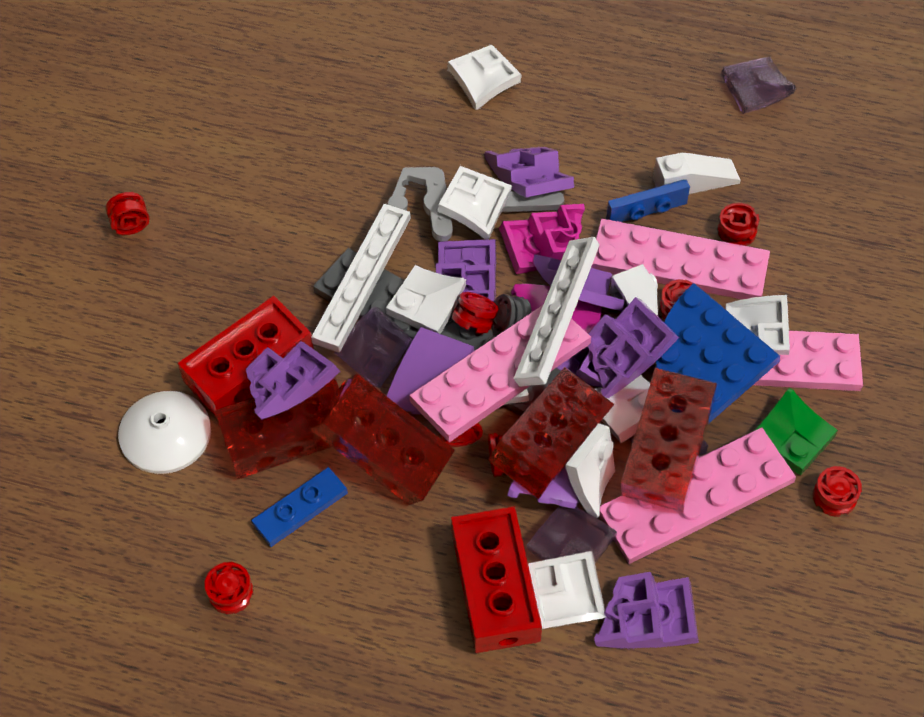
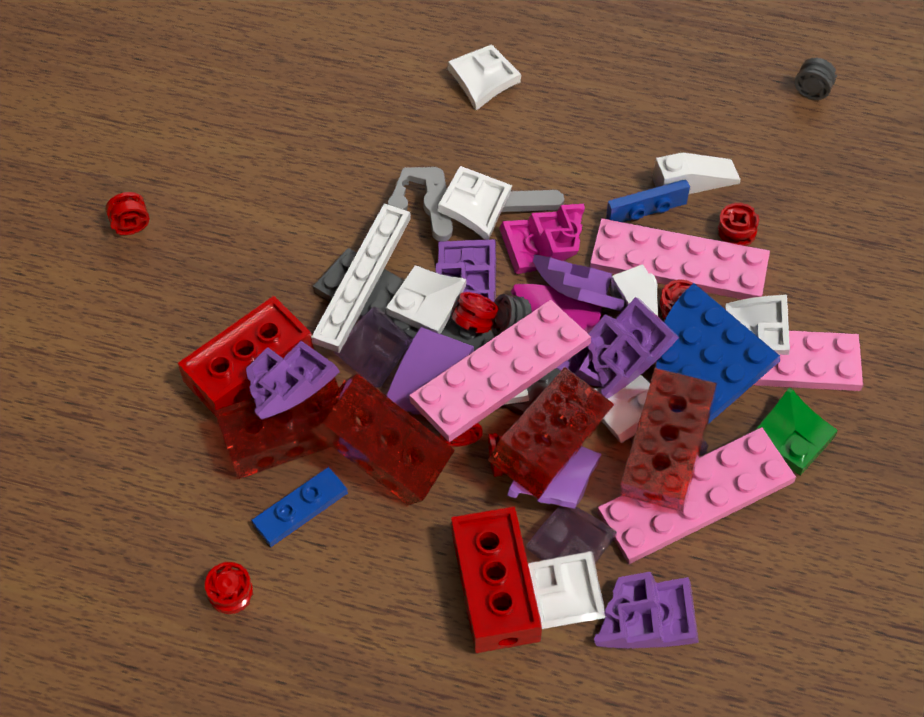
white dish [118,391,211,474] -> none
medium lavender slope [485,147,574,197] -> none
white plate [514,237,600,387] -> none
white plate [566,423,615,518] -> none
clear purple plate [721,56,796,114] -> none
red wheel [813,466,862,517] -> none
none -> dark grey wheel [794,58,837,100]

